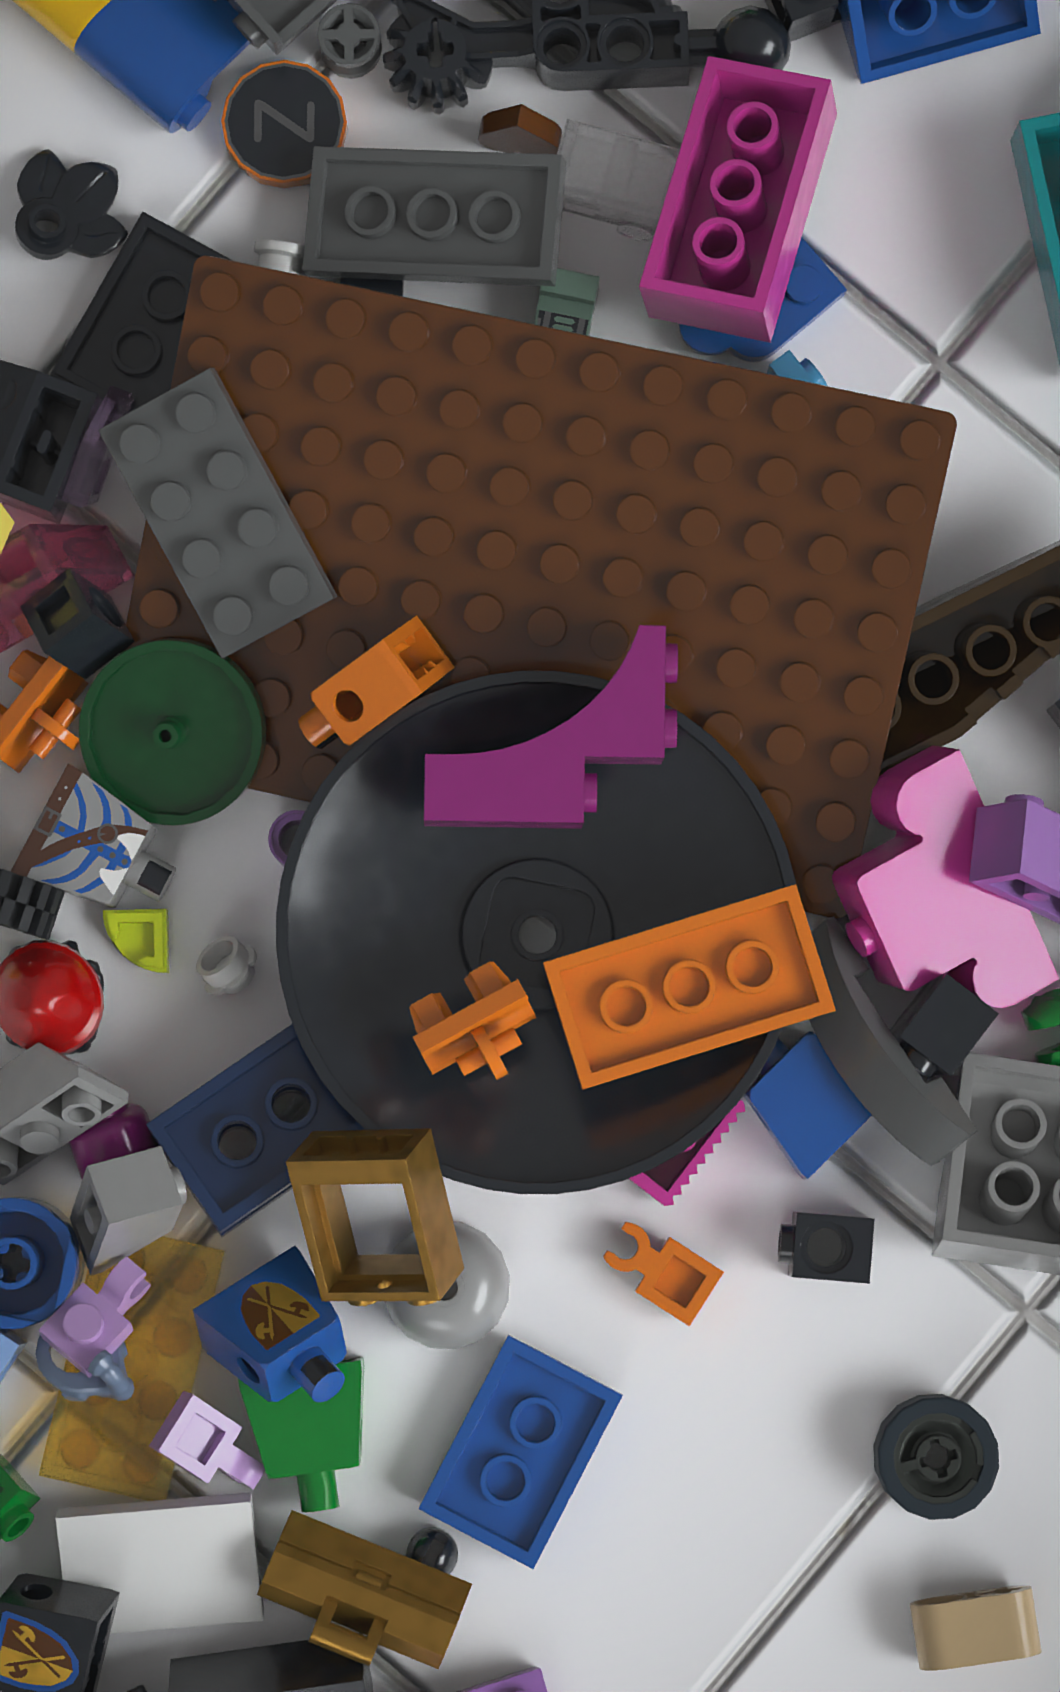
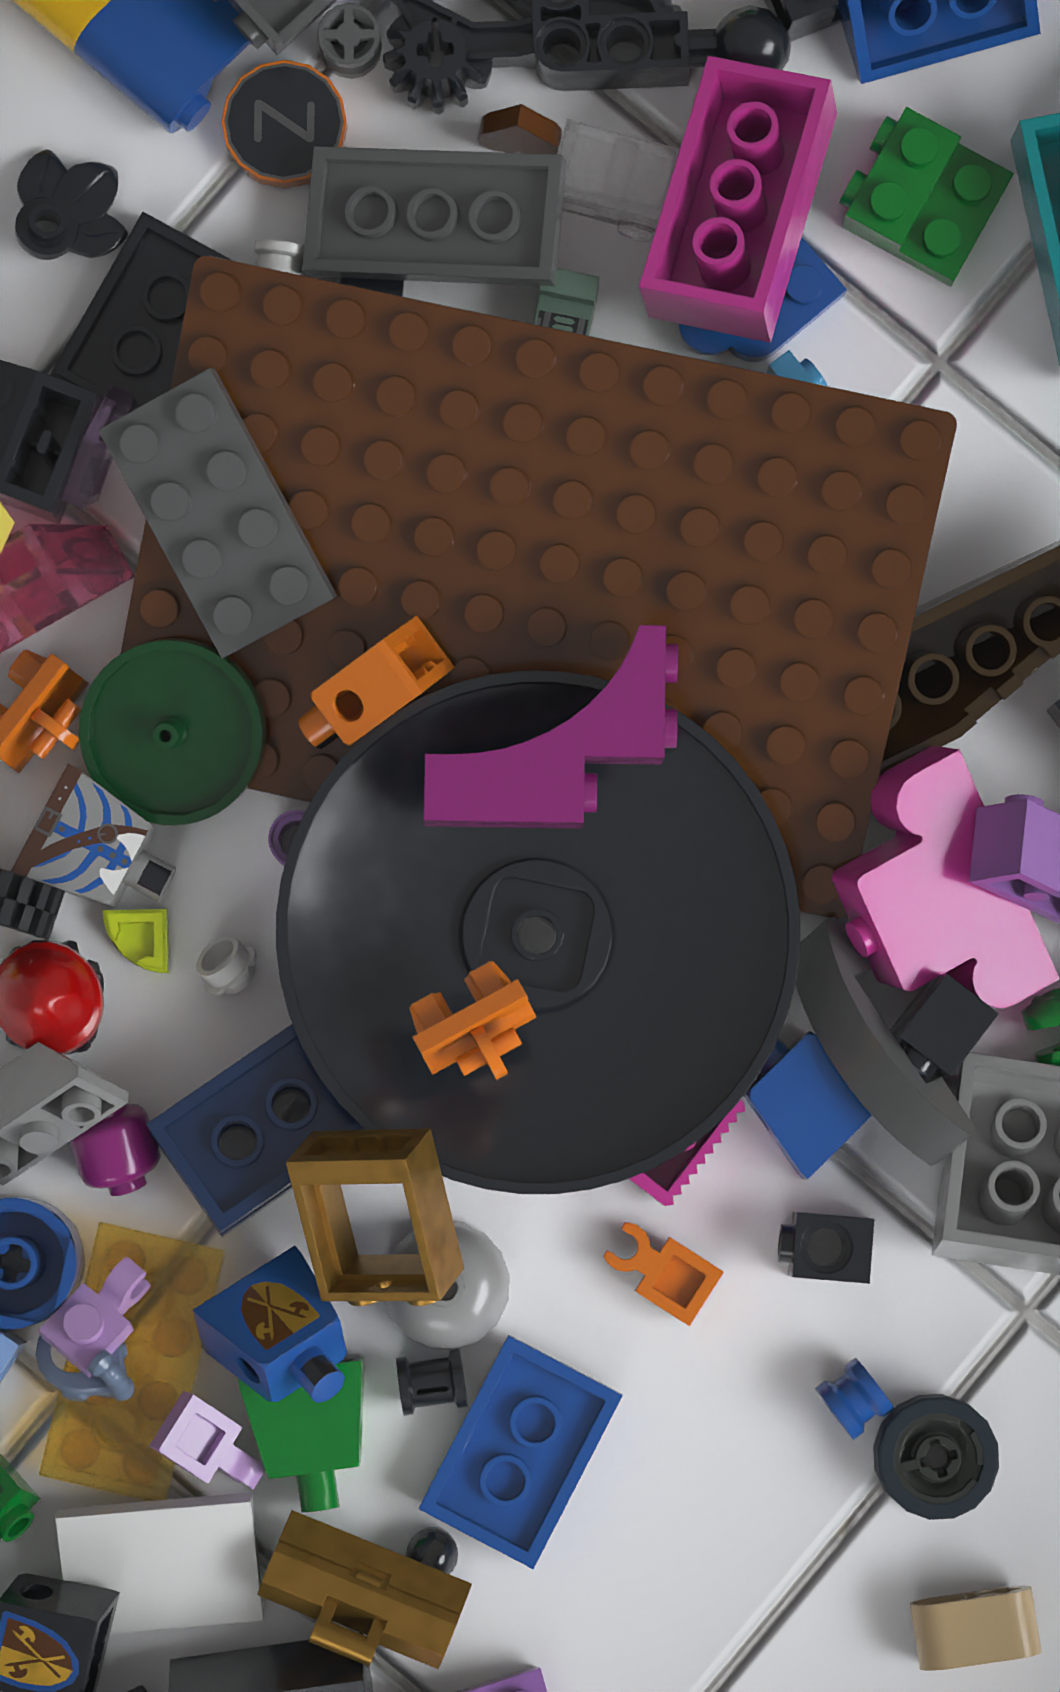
black brick [20,568,134,679] -> none
light grey slope [70,1146,187,1275] -> none
orange plate [543,884,836,1090] -> none
none -> black bush [396,1349,468,1416]
none -> blue wheel [814,1357,895,1440]
none -> green plate [839,107,1014,287]

